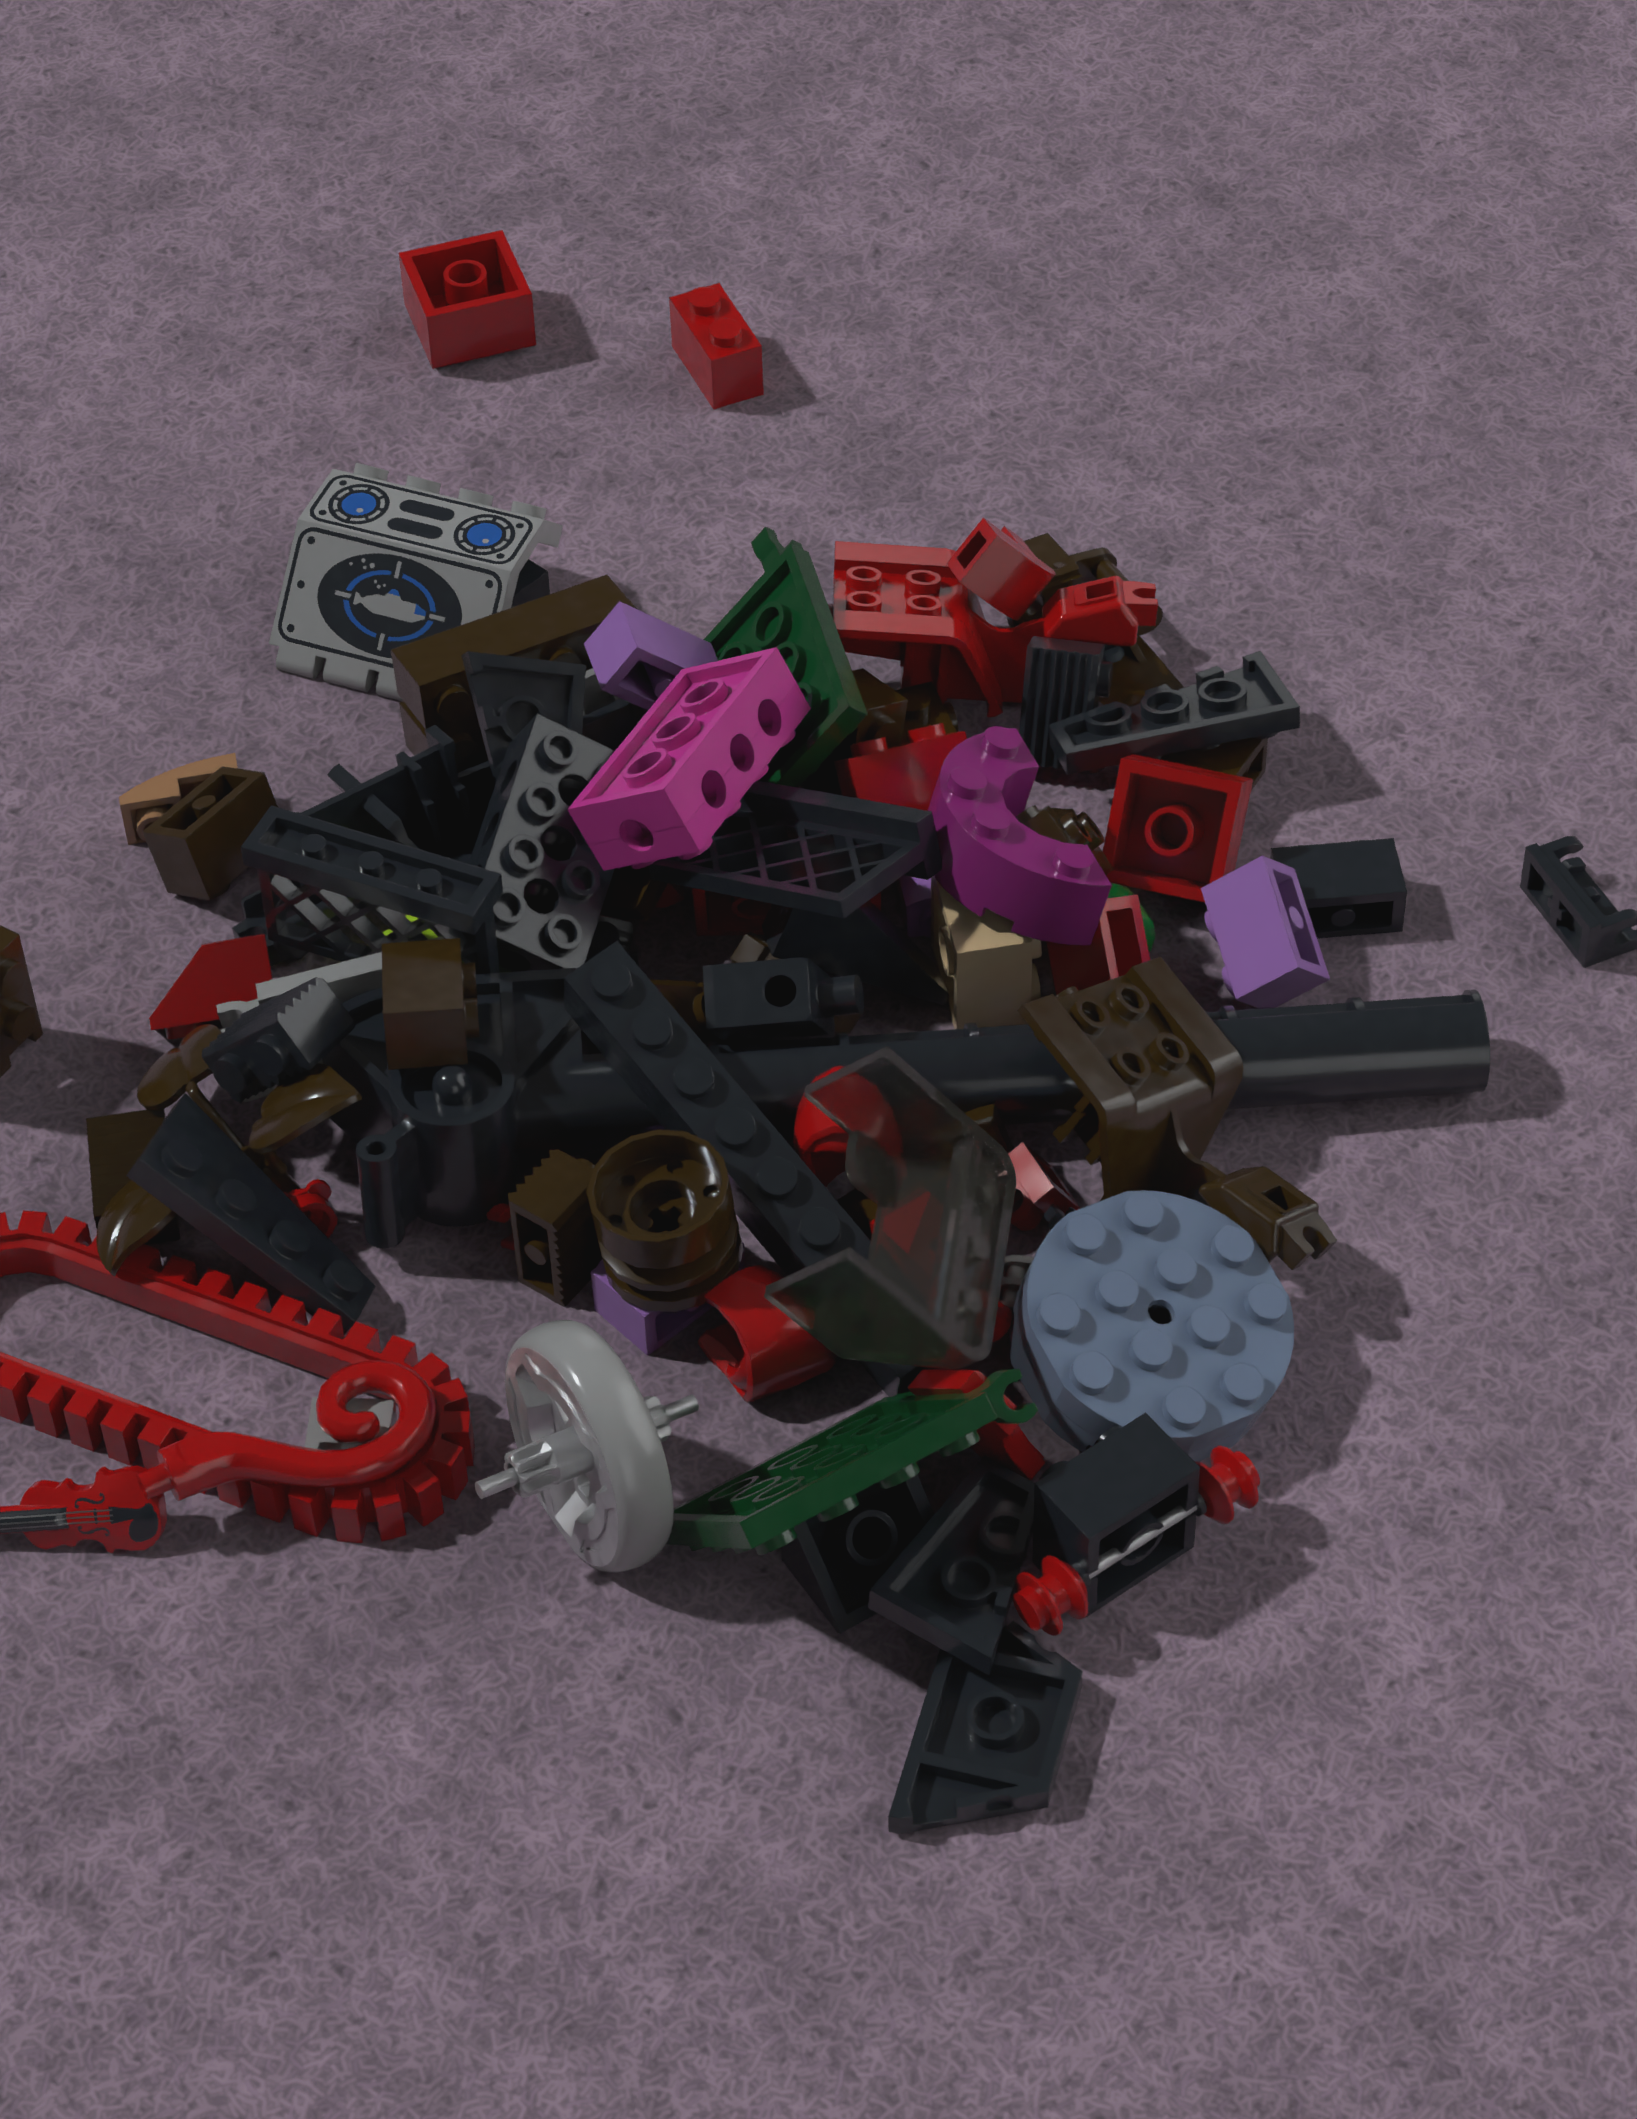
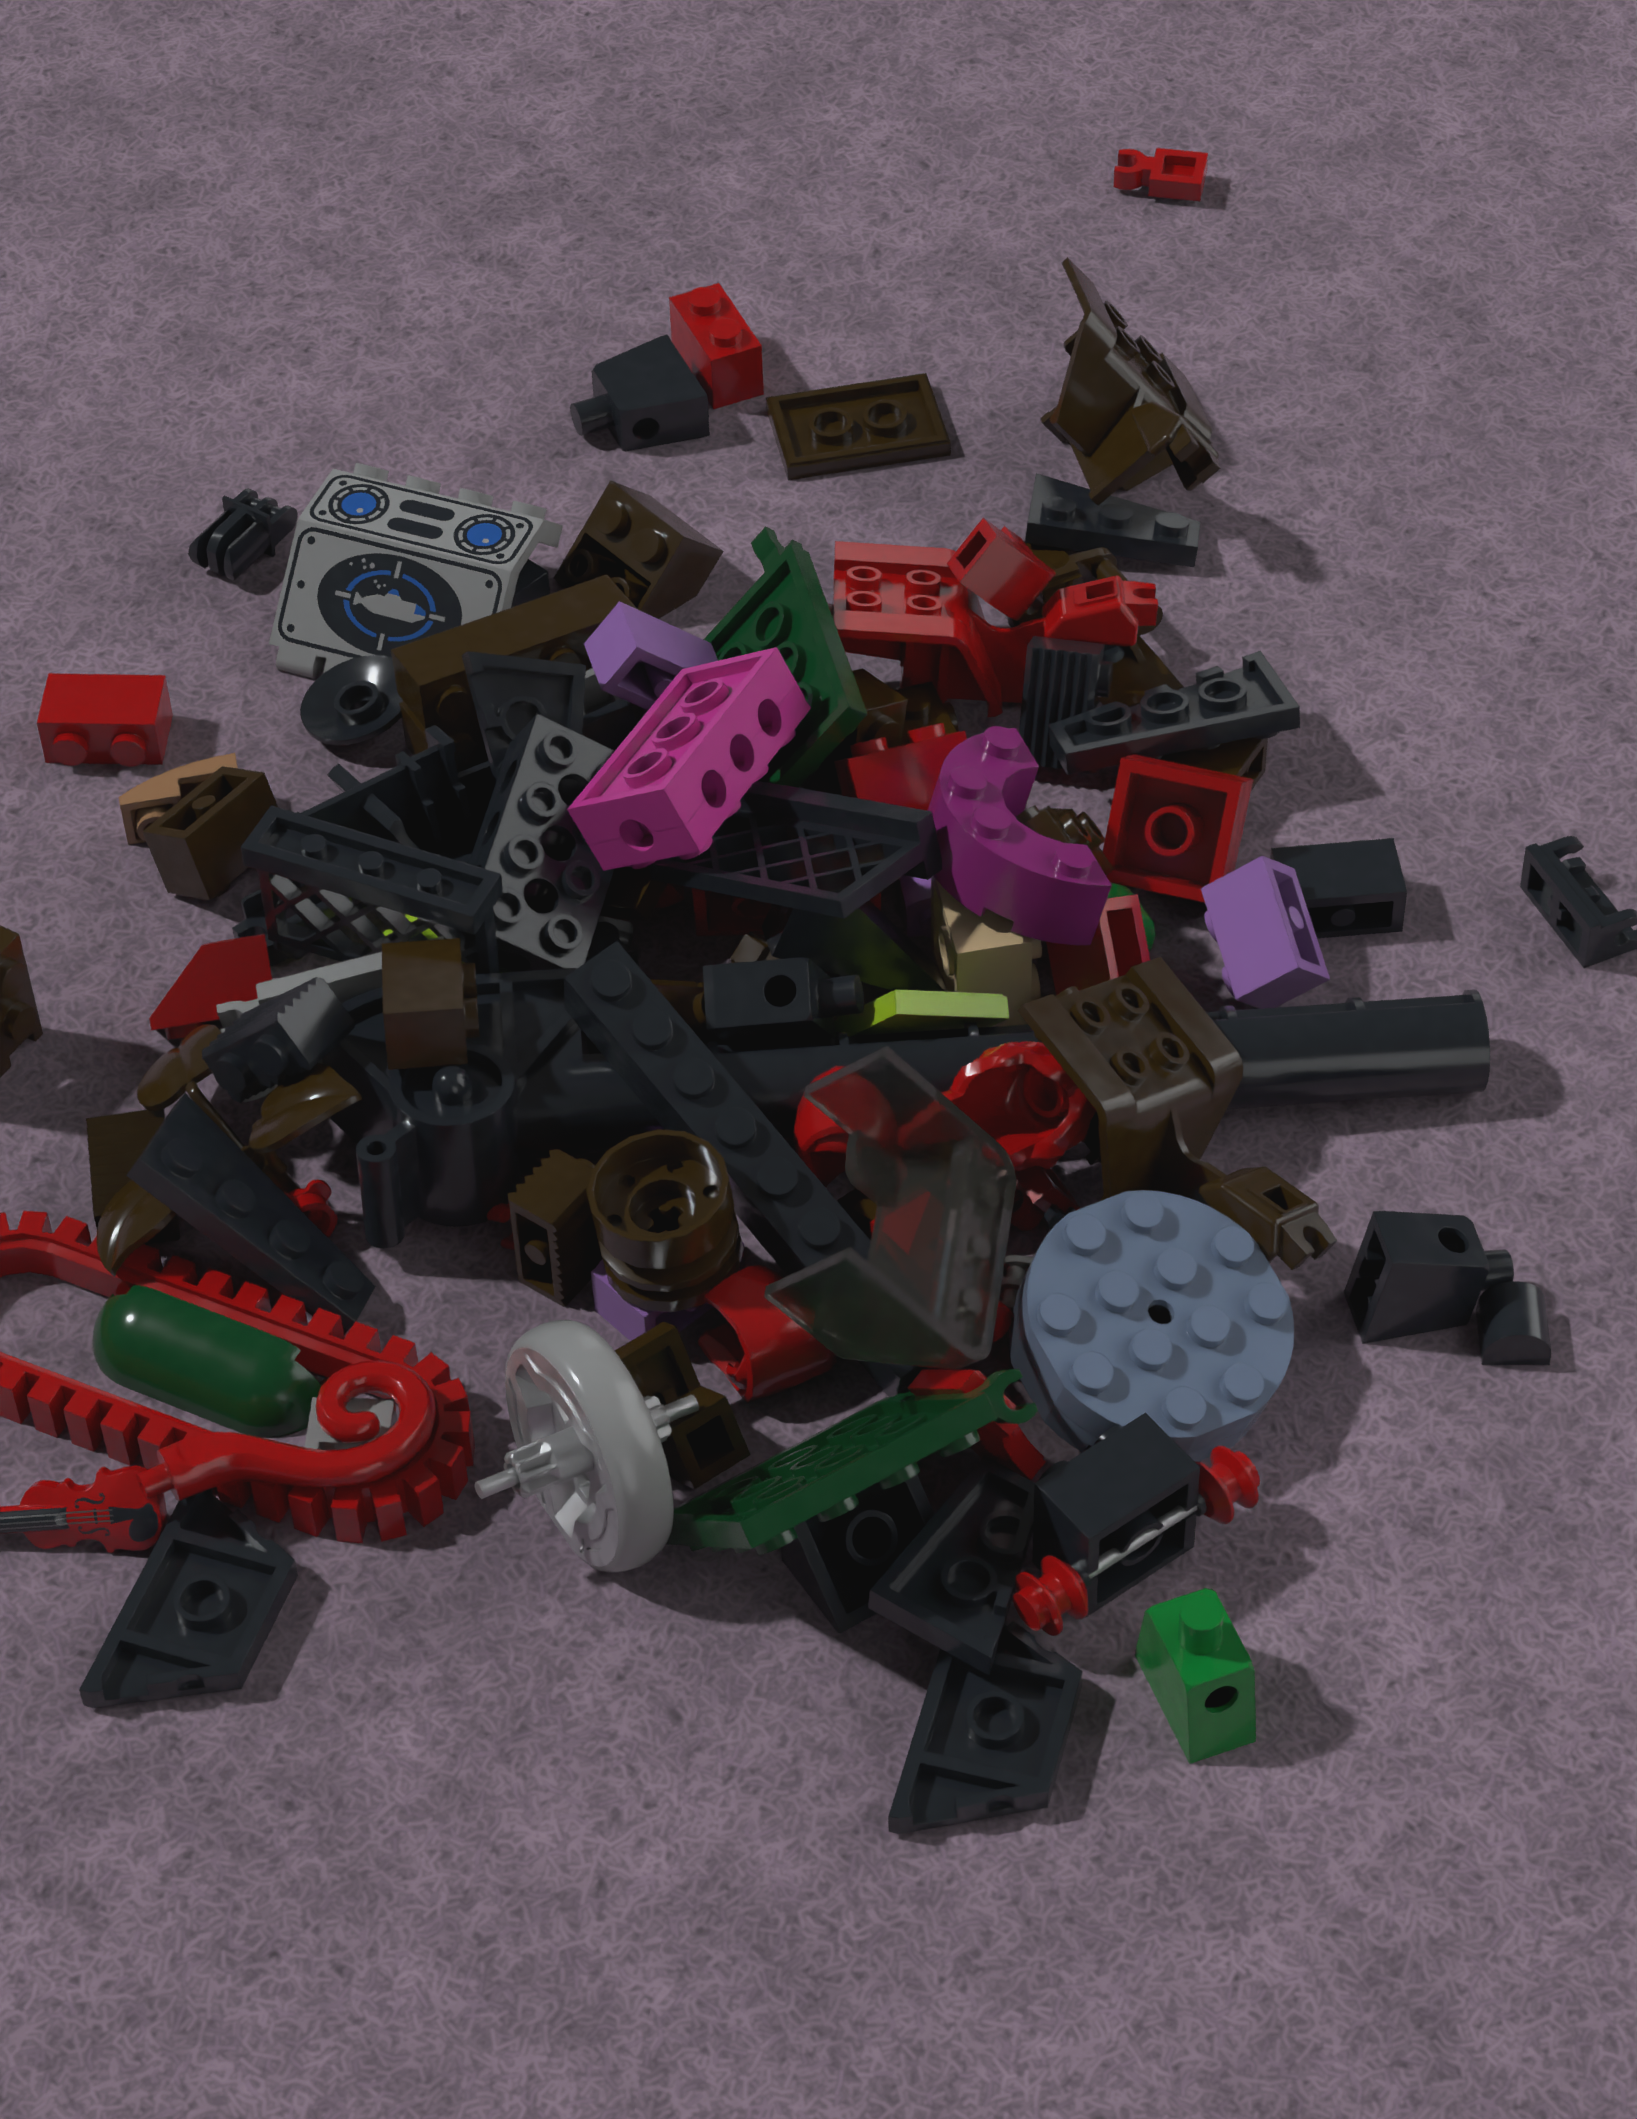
red brick [399,230,536,369] -> none
none -> red brick [37,673,173,767]
none -> black wing [79,1489,298,1708]
none -> dark green brick [92,1285,328,1438]
none -> black arm [188,488,298,581]
none -> black dish [300,655,403,745]
none -> dark brown slope [553,481,724,619]
none -> black torso [570,335,710,452]
none -> dark brown brick [614,1321,751,1489]
none -> dark brown tile [766,373,951,480]
none -> lime tile [834,989,1009,1037]
none -> red hair [898,1041,1096,1171]
none -> black wing [1025,473,1200,568]
none -> dark brown piece [1040,257,1221,506]
none -> red plate [1113,148,1208,202]
none -> green torso [1135,1588,1256,1764]
none -> black torso [1344,1211,1514,1344]
none -> black brick [1476,1281,1552,1365]

